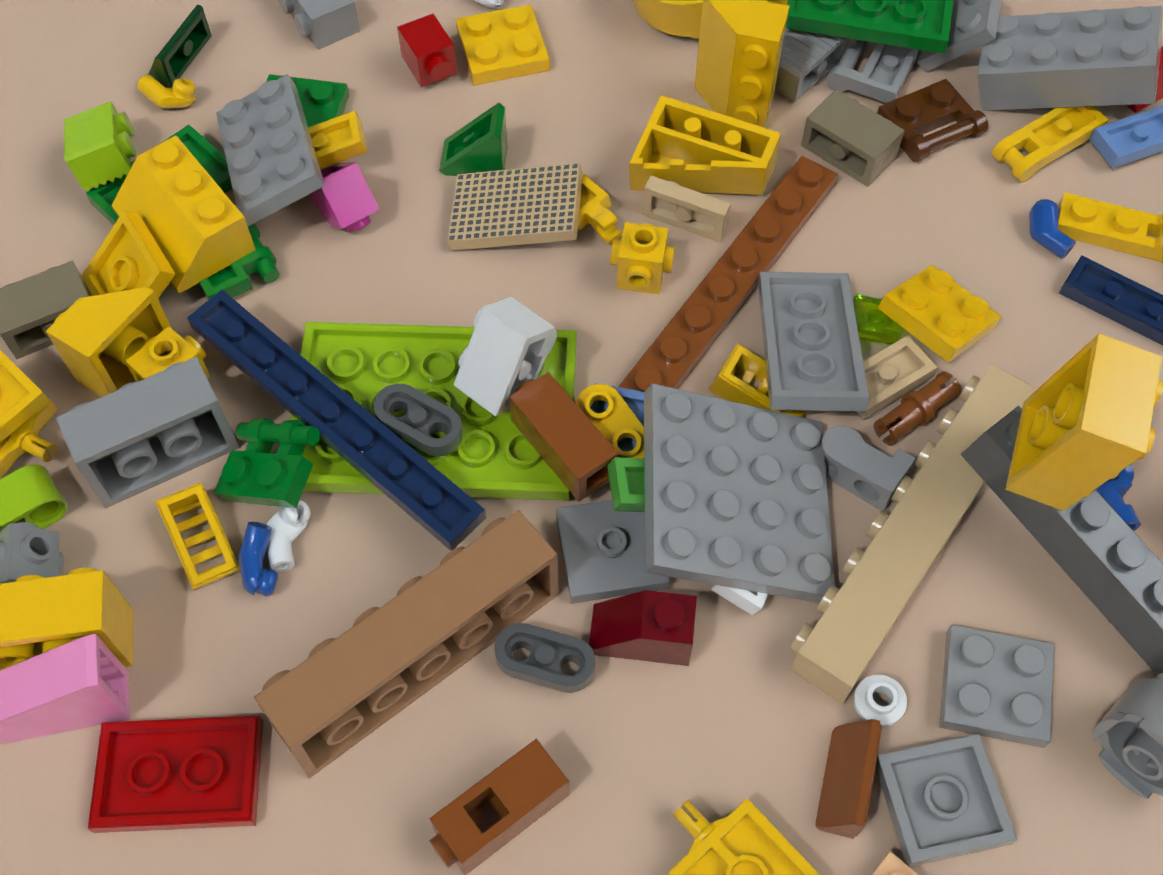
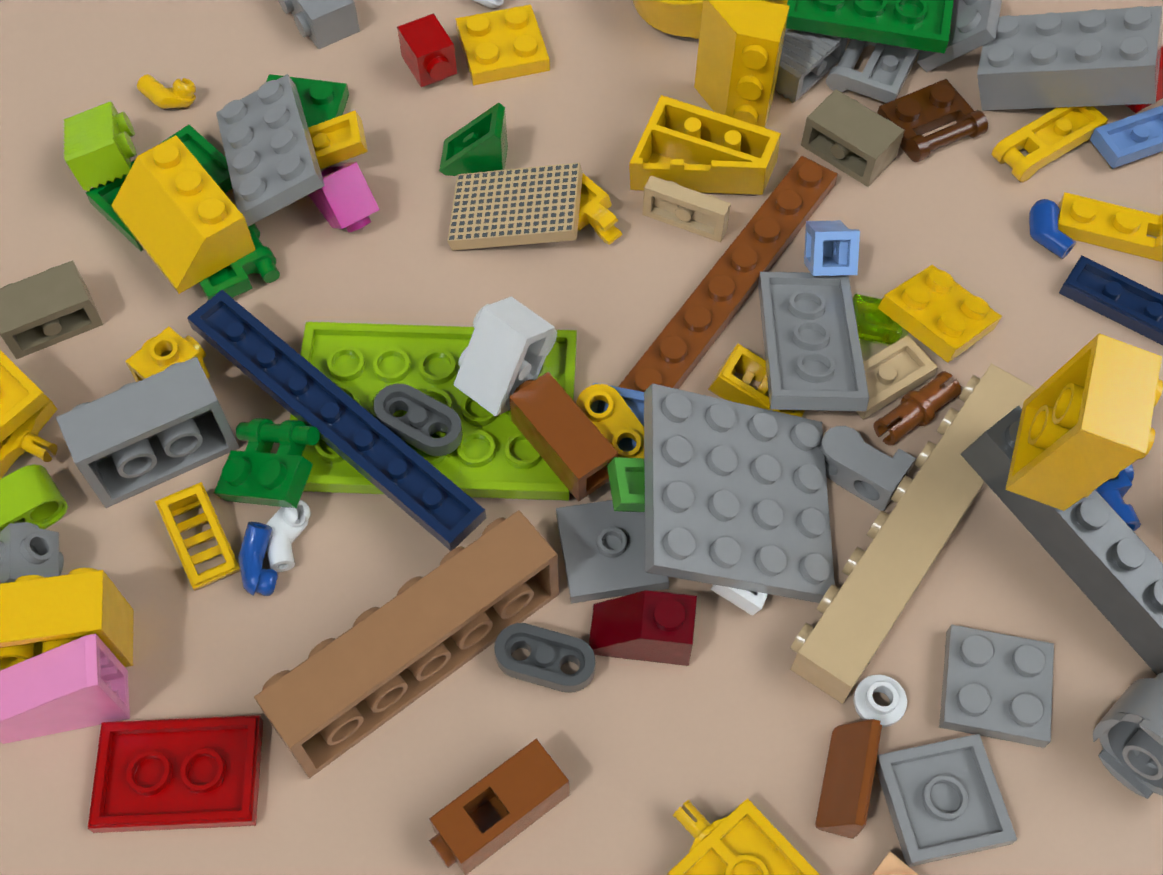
yellow slope [46,287,171,397] -> none
yellow plate [81,210,175,299] -> none
dark green slope [148,4,212,88] -> none
yellow brick [610,222,675,295] -> none
none -> light blue brick [804,220,860,276]

